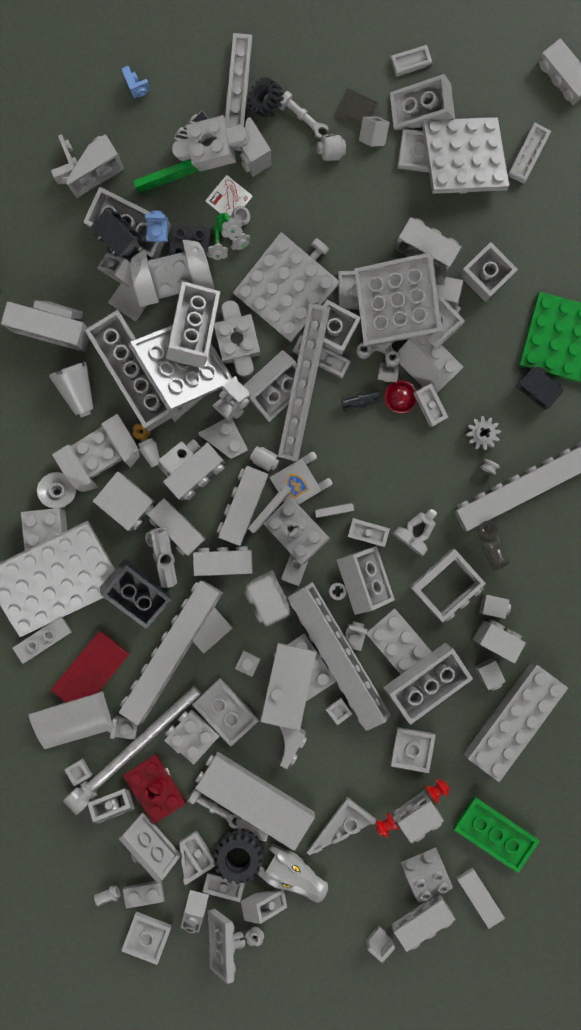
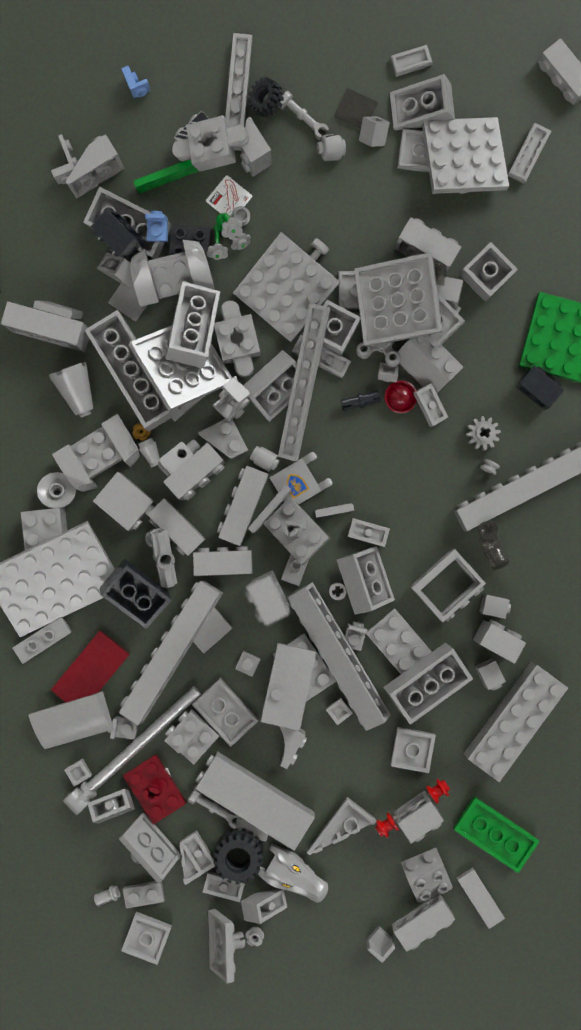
light grey slope [181,890,209,933] -> none
light grey piece [393,509,437,556] -> none

